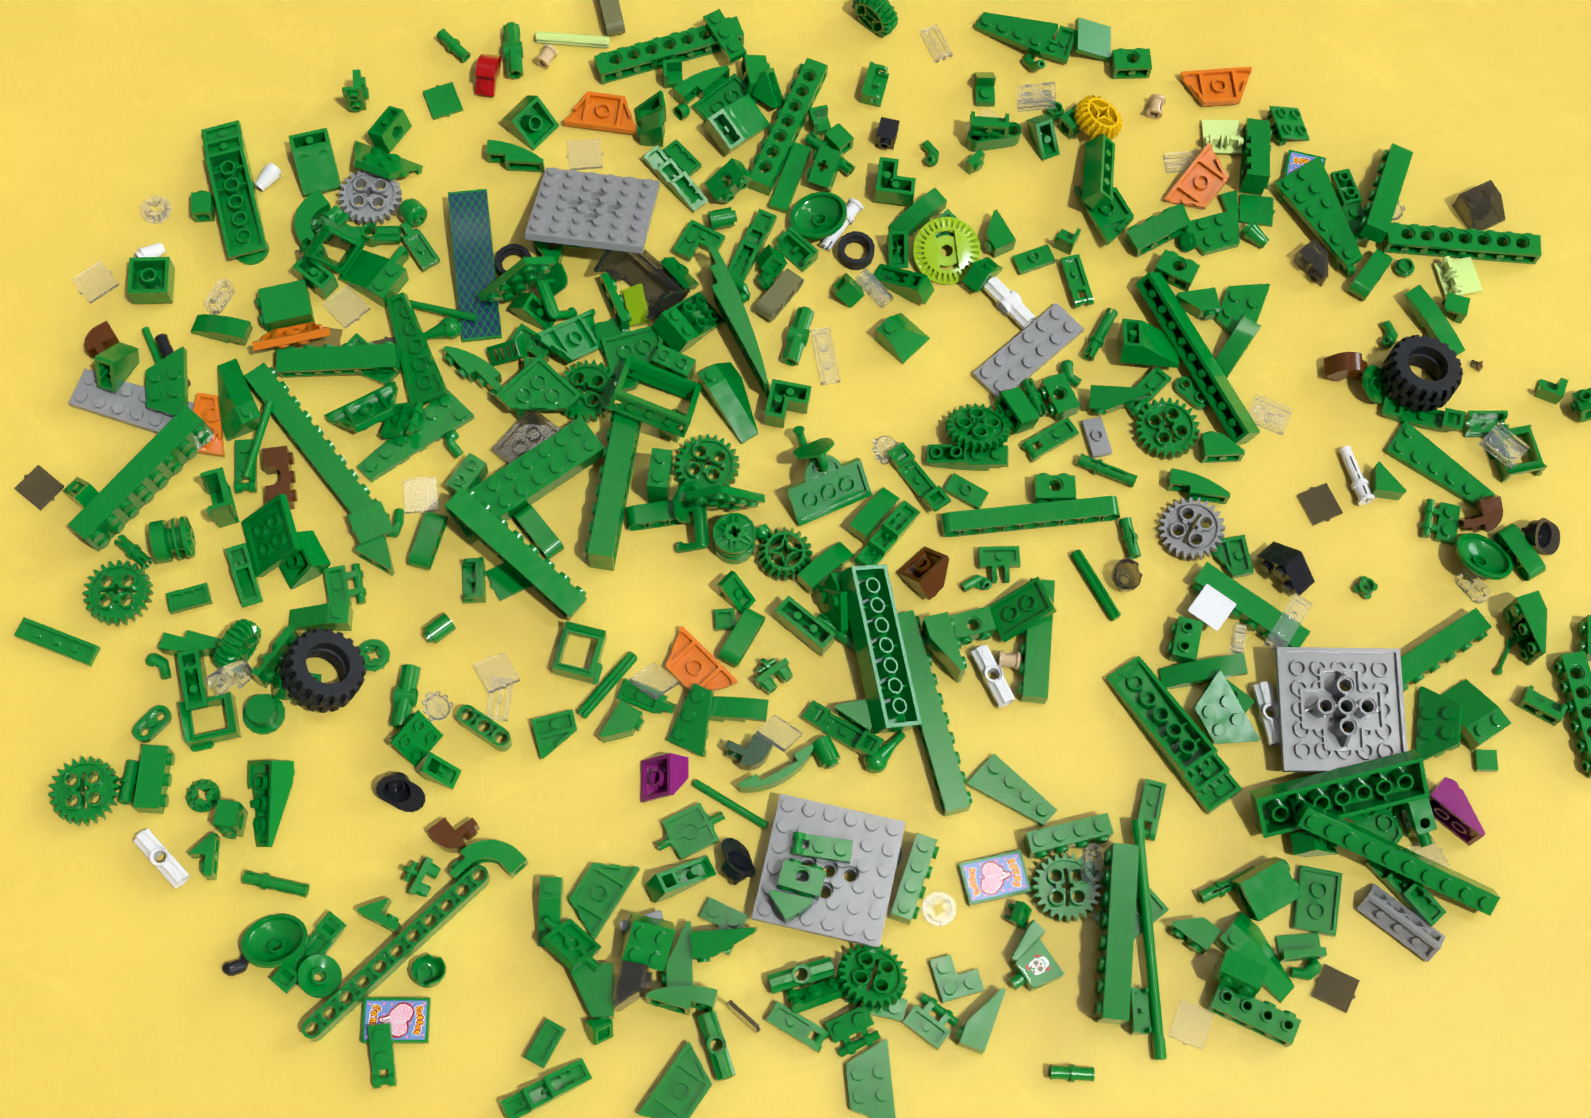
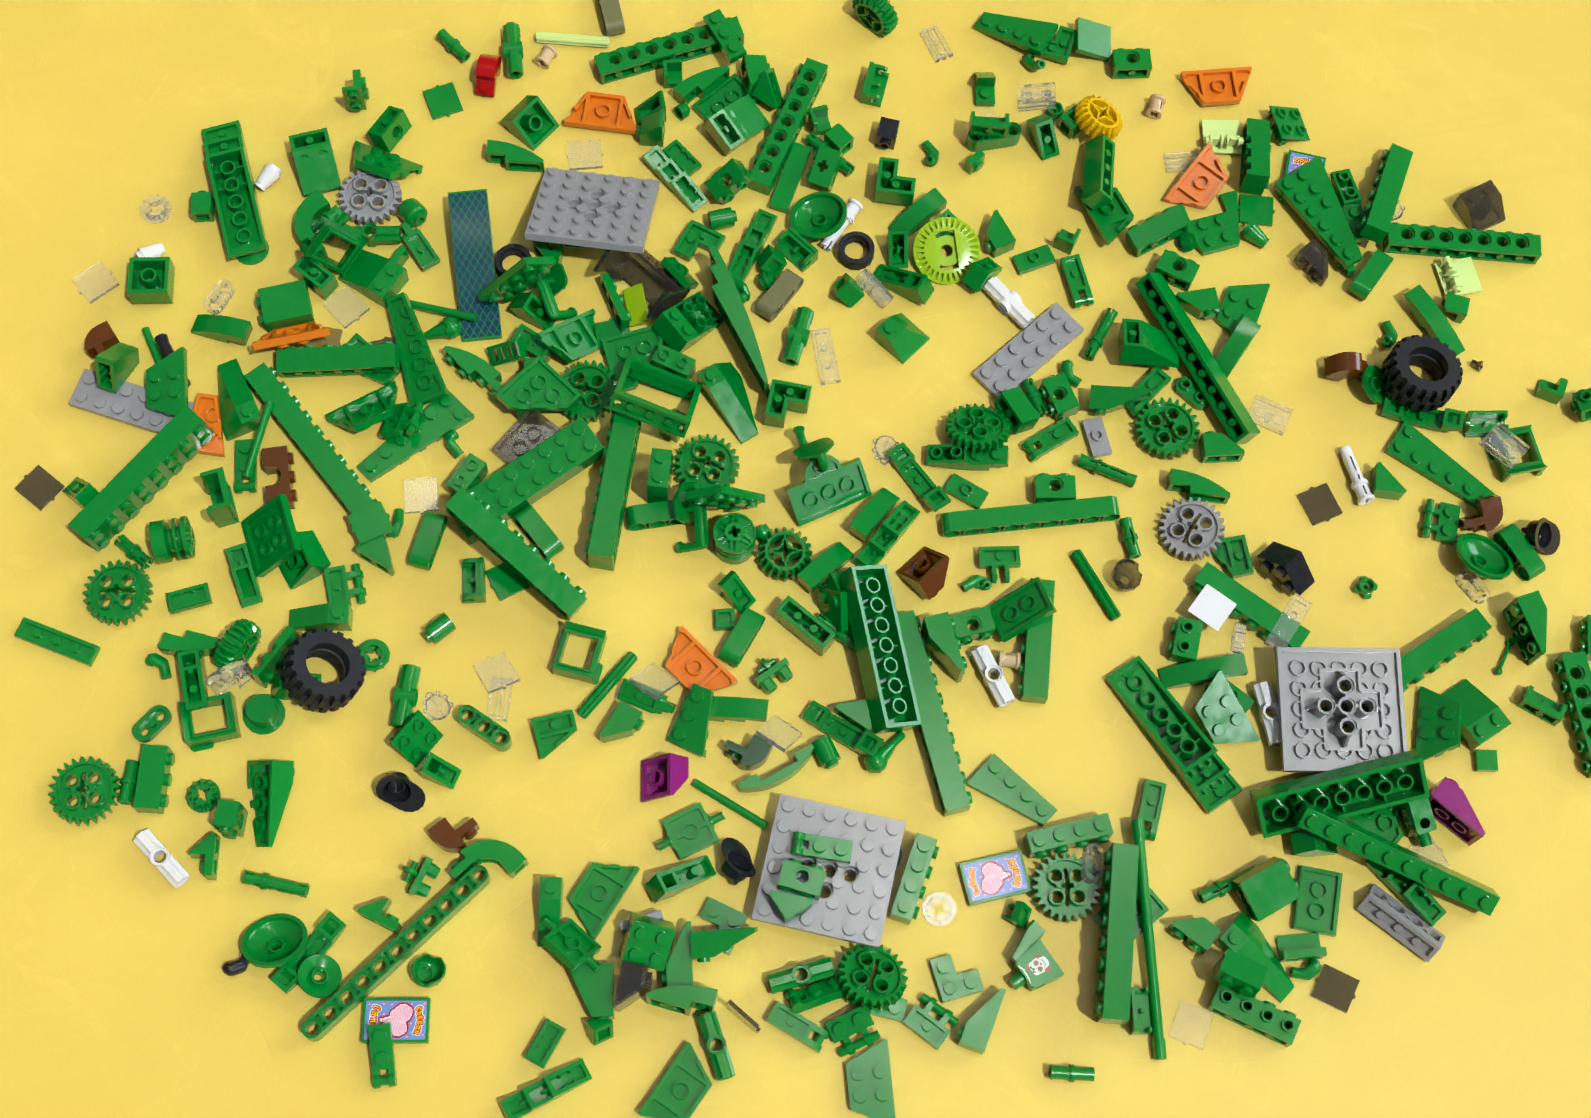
green plate [1395,258,1415,277] -> none

